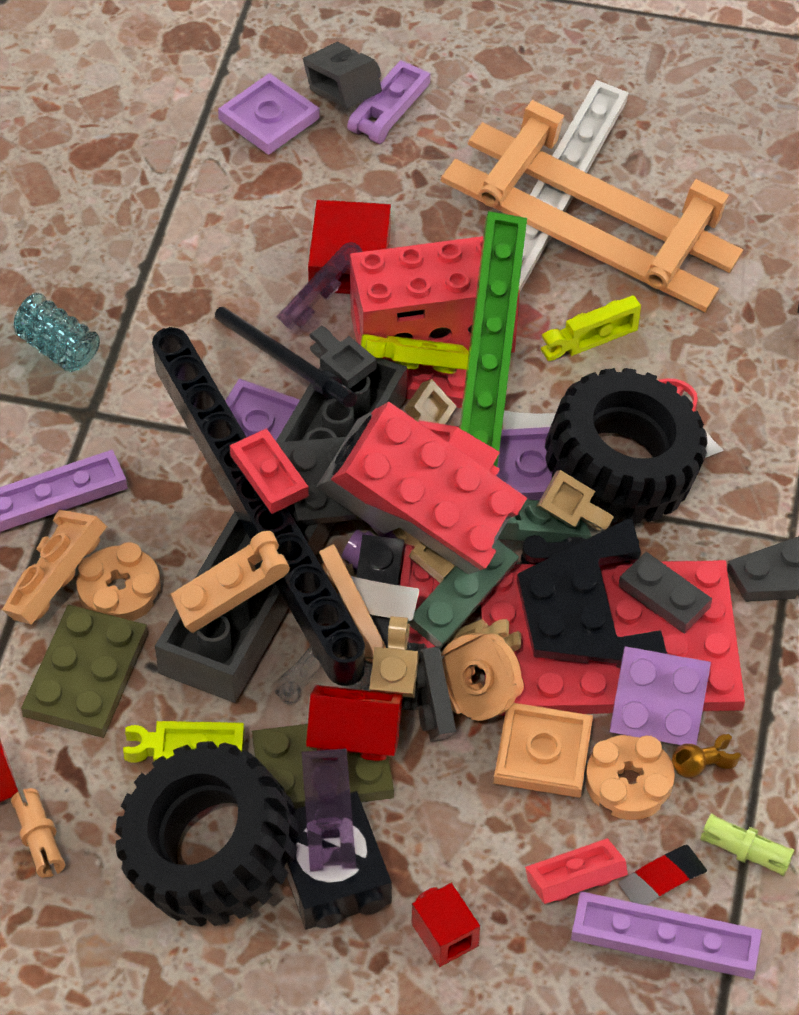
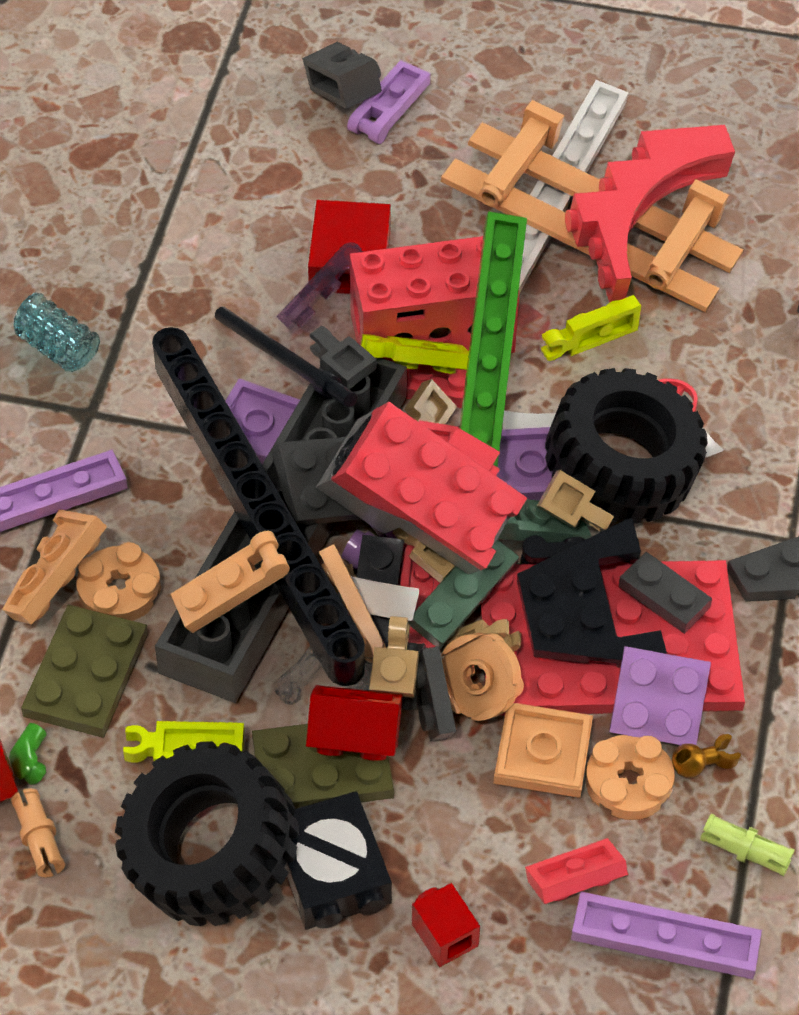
lavender plate [218,73,320,155] -> none
coral plate [230,428,309,514] -> none
clear purple plate [302,749,356,872] -> none
sticker [619,845,707,905] -> none
none -> bright green arm [9,723,47,785]
none -> coral arch [565,125,735,303]

